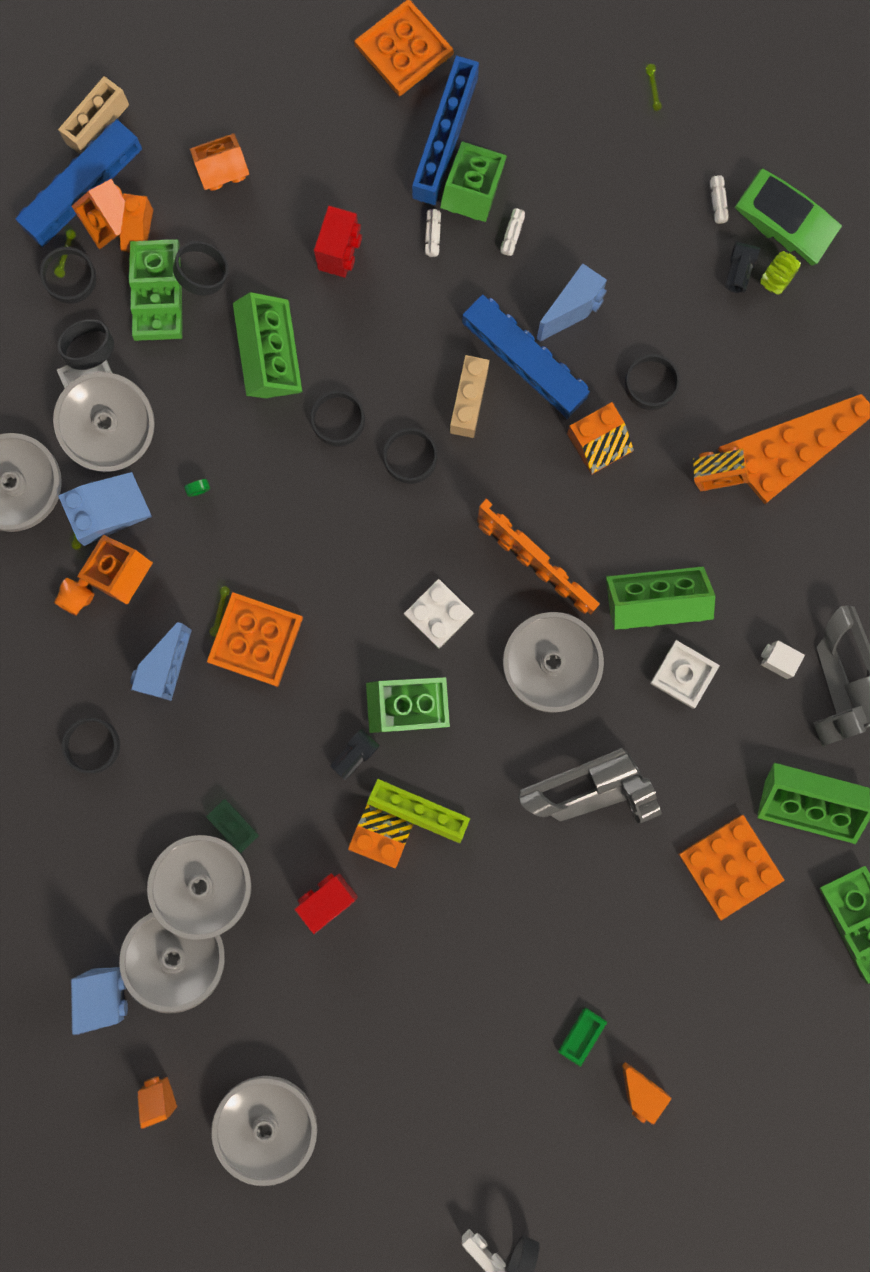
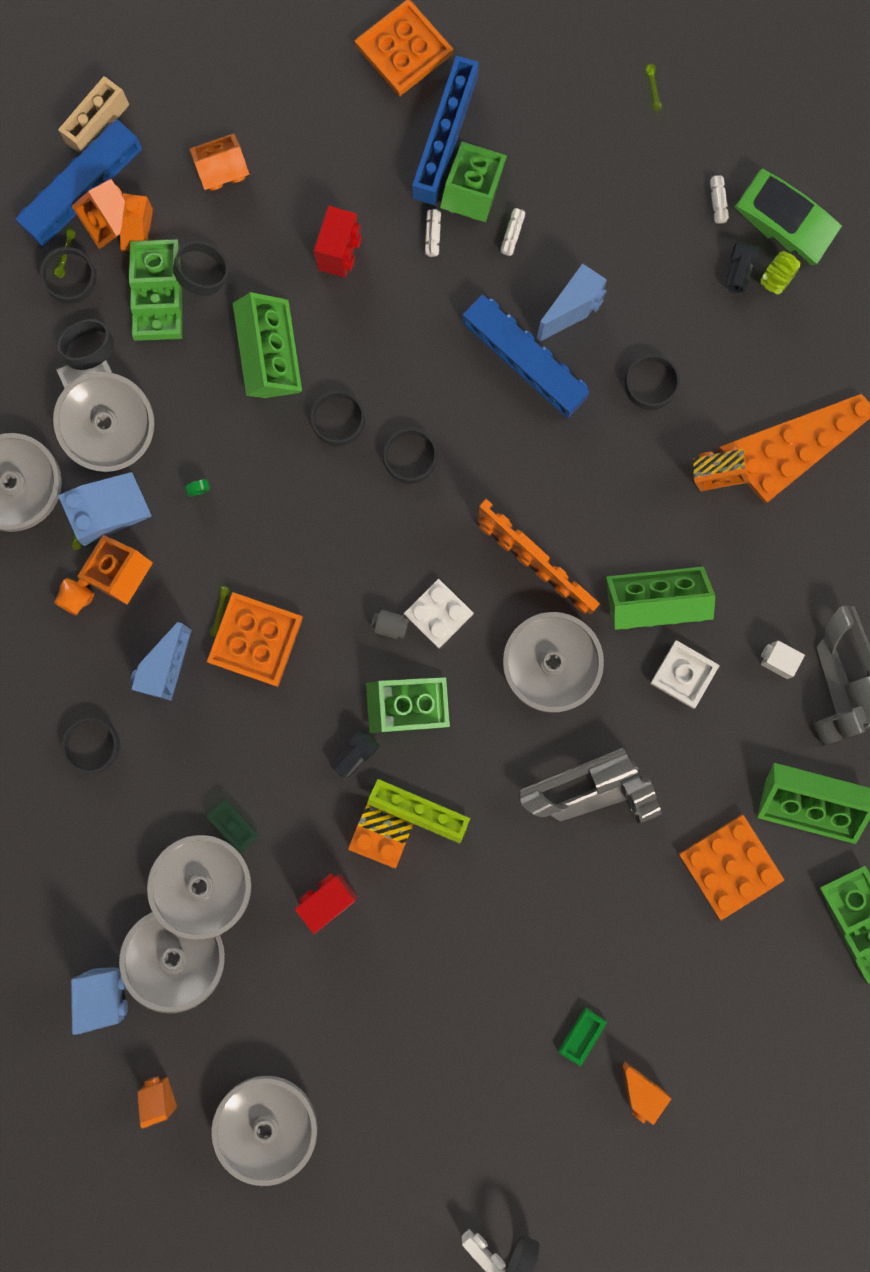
tan brick [450,355,490,438] -> none
slope [567,402,634,475] -> none
none -> dark grey brick [371,609,409,639]

